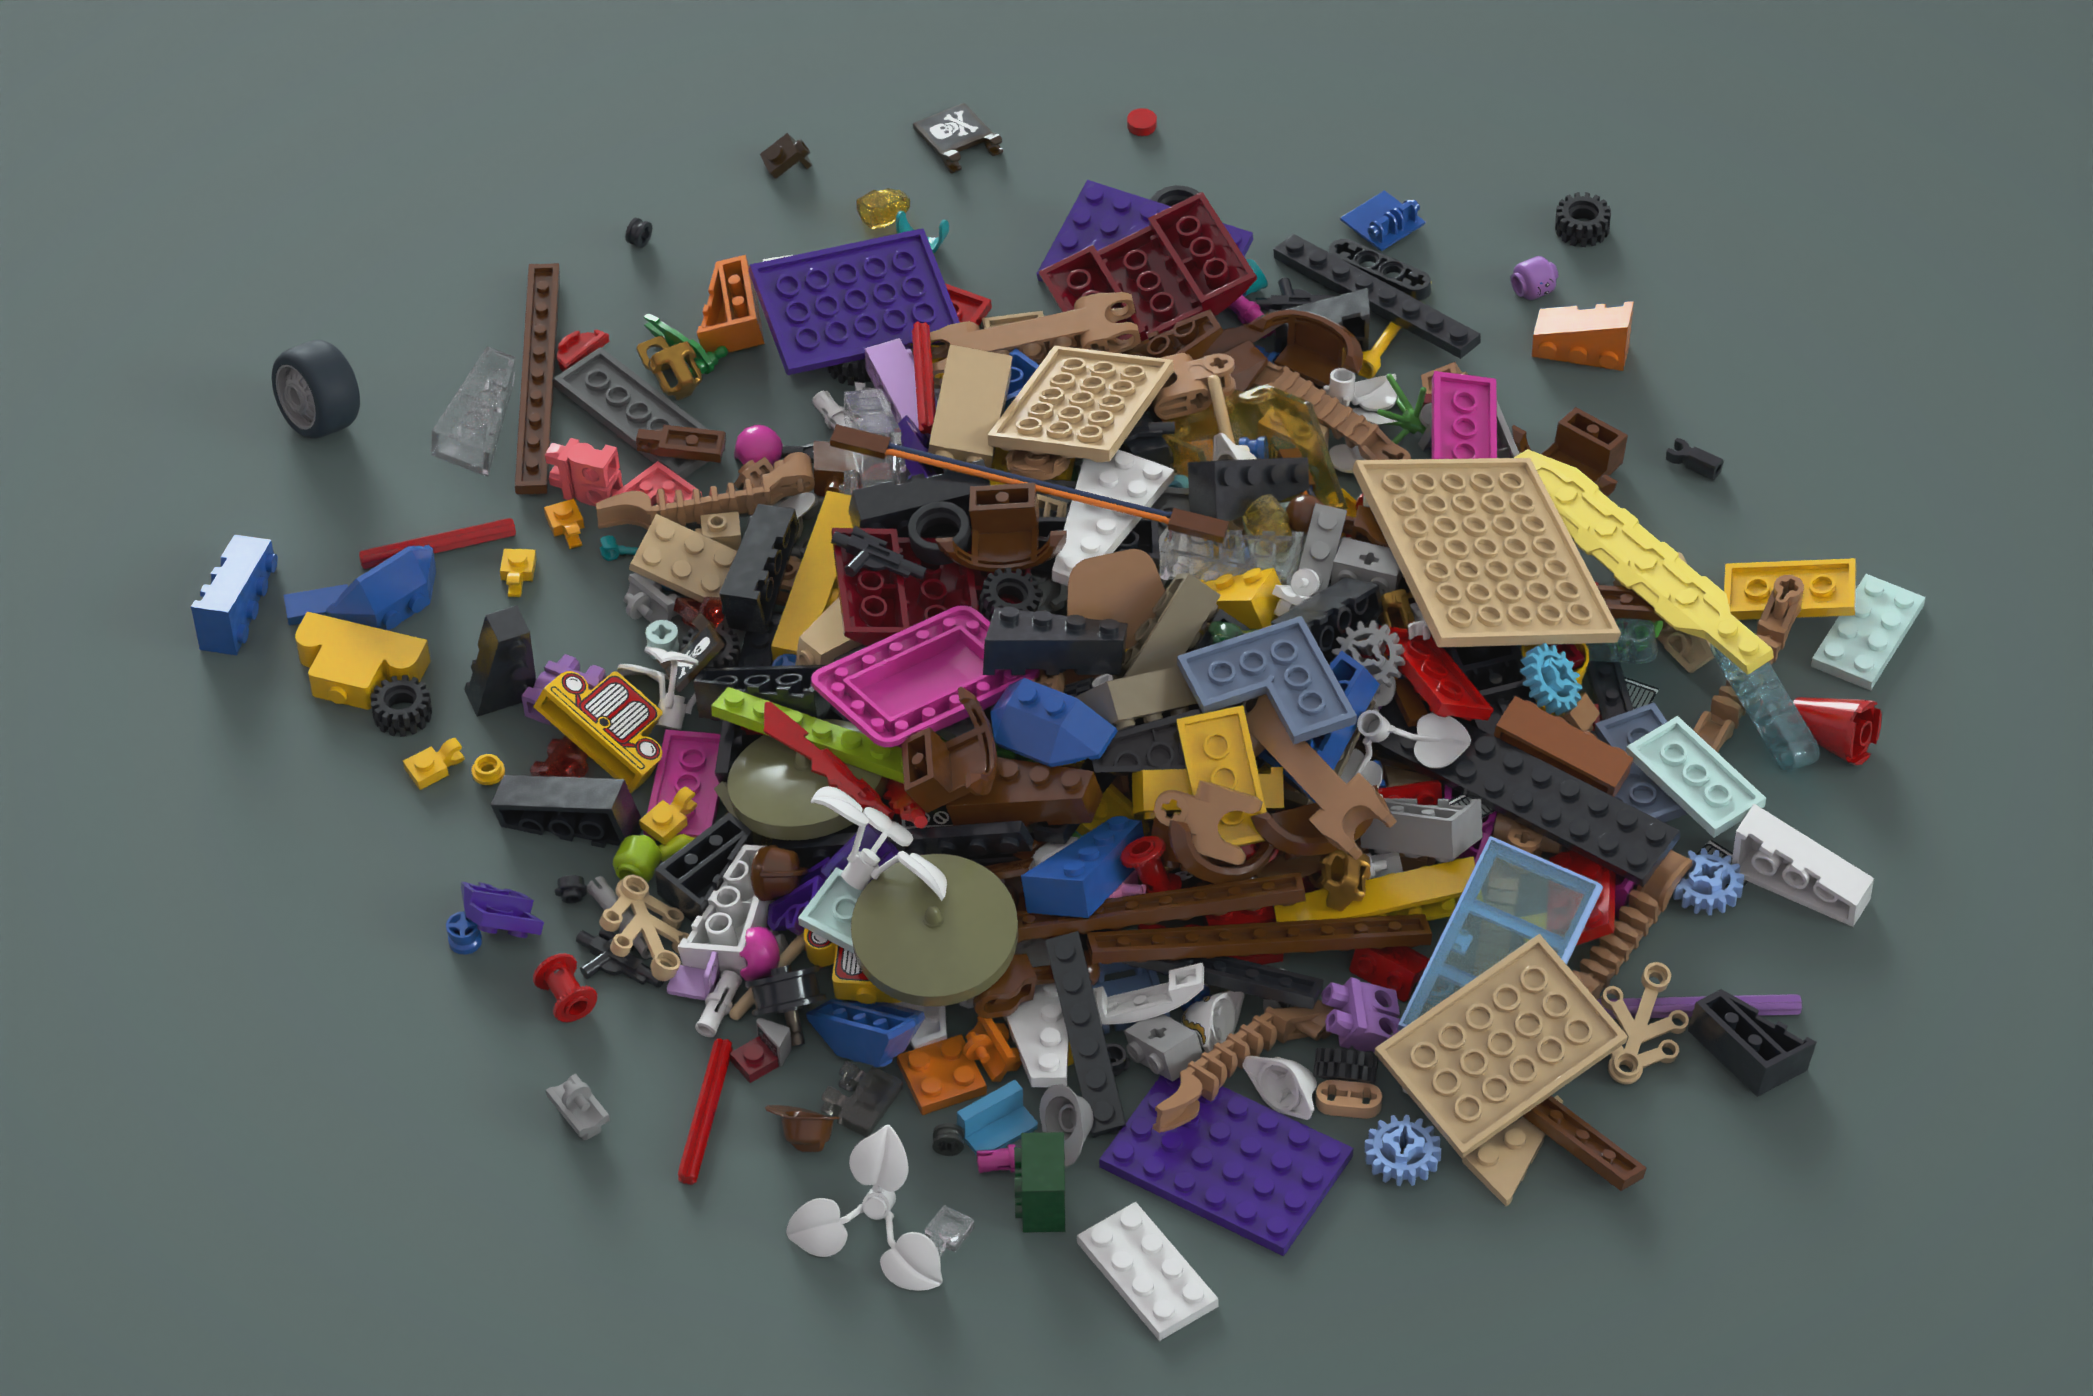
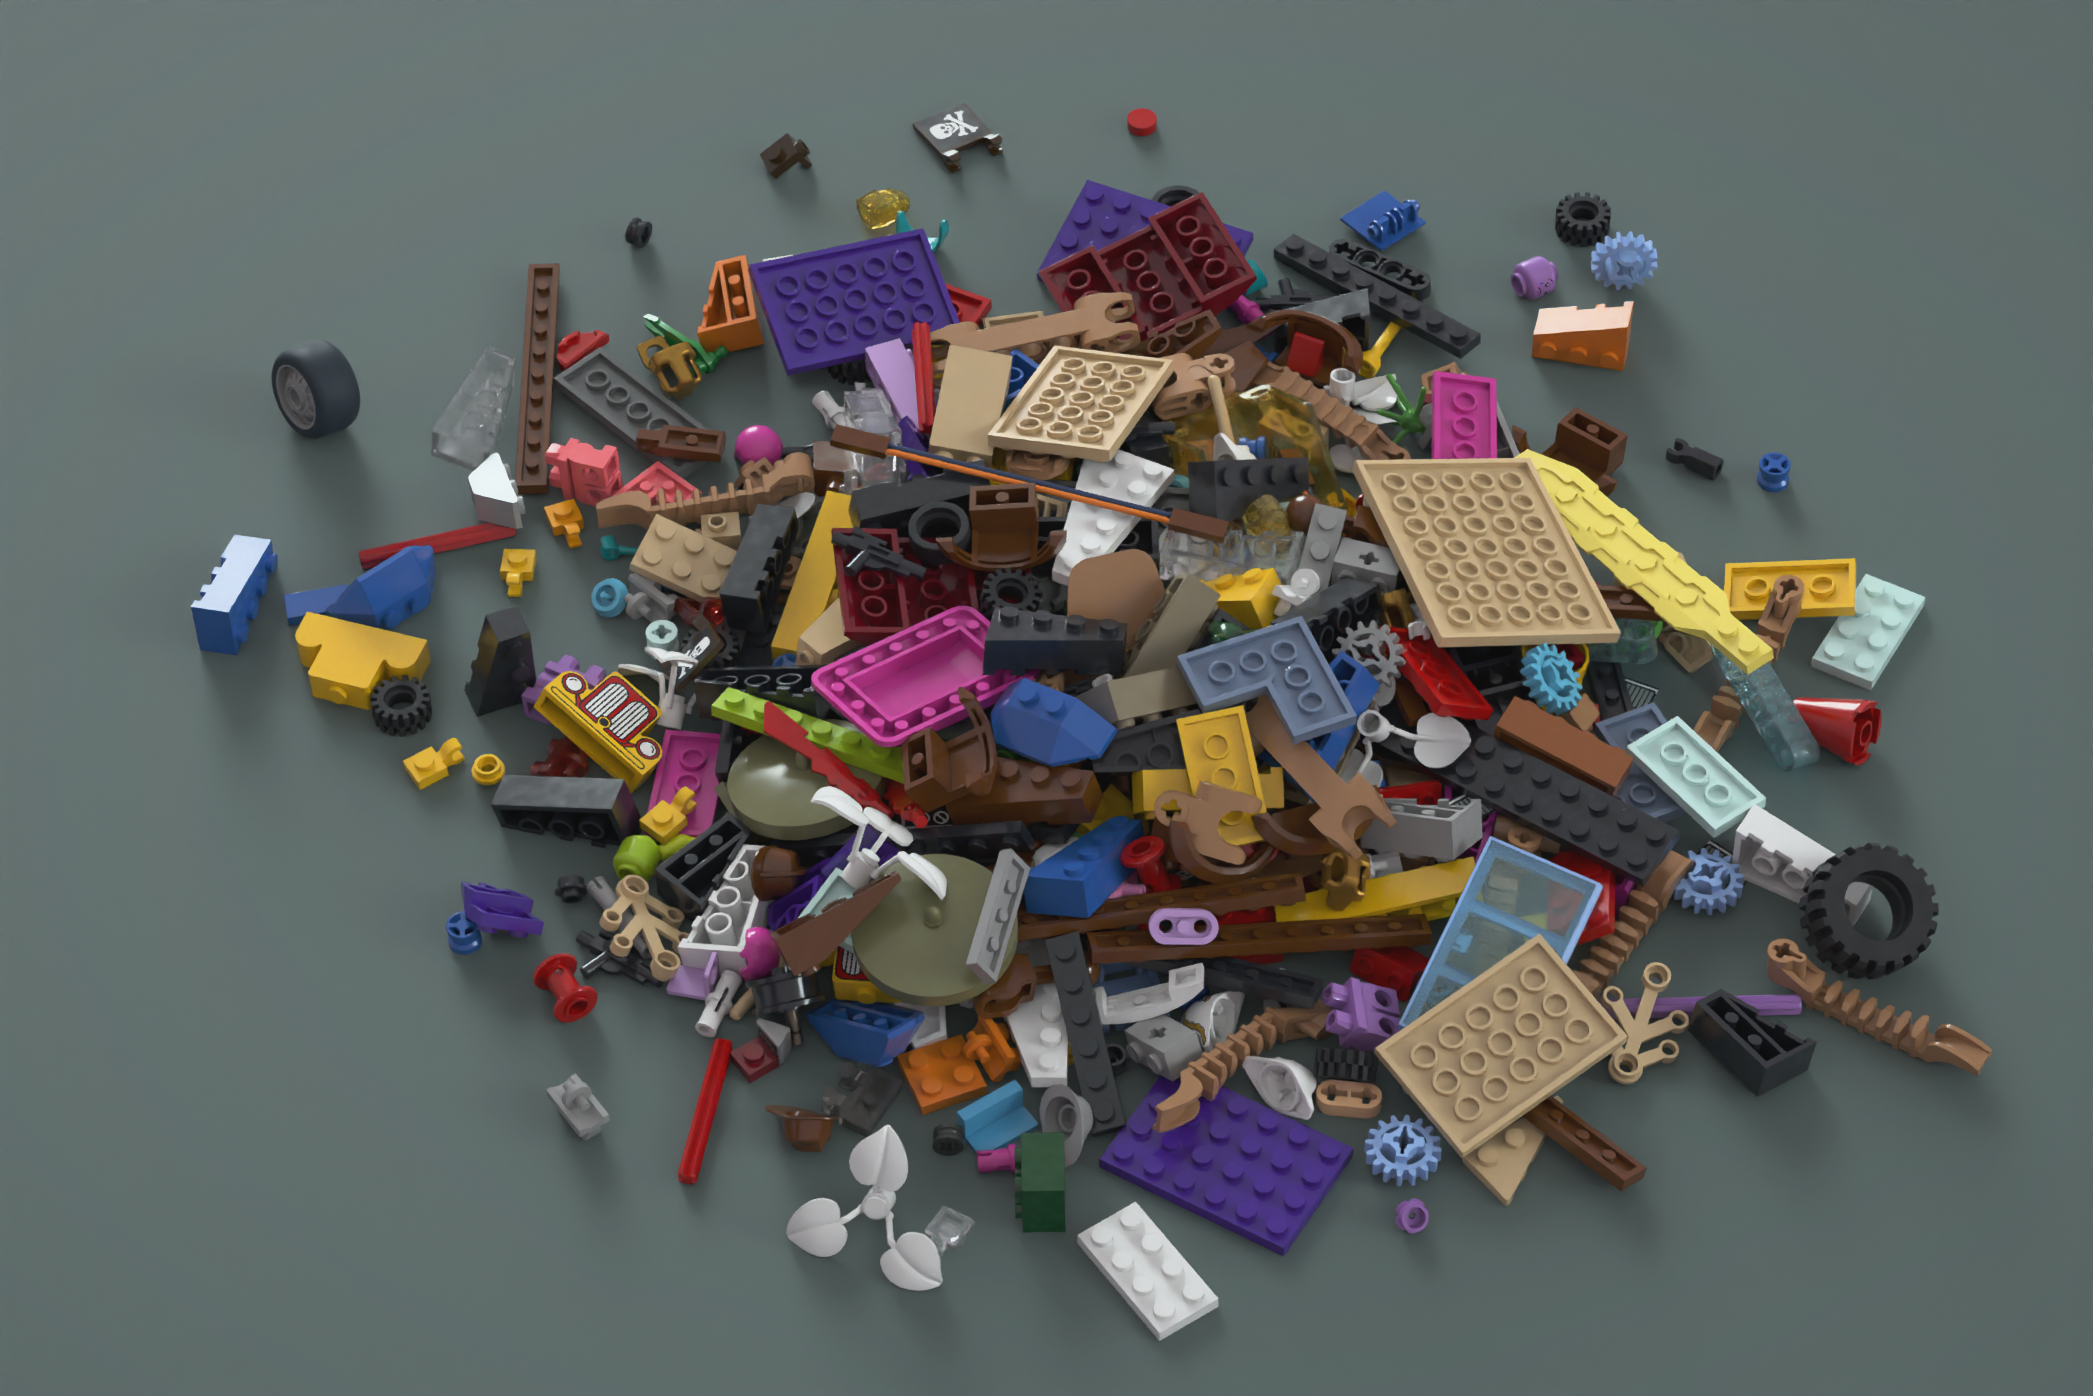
none -> slope [468,453,526,529]
none -> medium azure hat [591,578,628,618]
none -> reddish brown wedge [769,871,902,978]
none -> light grey plate [966,848,1030,984]
none -> lavender plate [1148,908,1219,945]
none -> red slope [1287,332,1325,377]
none -> medium lavender plate [1395,1198,1429,1233]
none -> light blue gear [1591,231,1658,290]
none -> blue wheel [1757,452,1791,492]
none -> medium nougat piece [1767,939,1992,1076]
none -> black tyre [1799,843,1939,980]

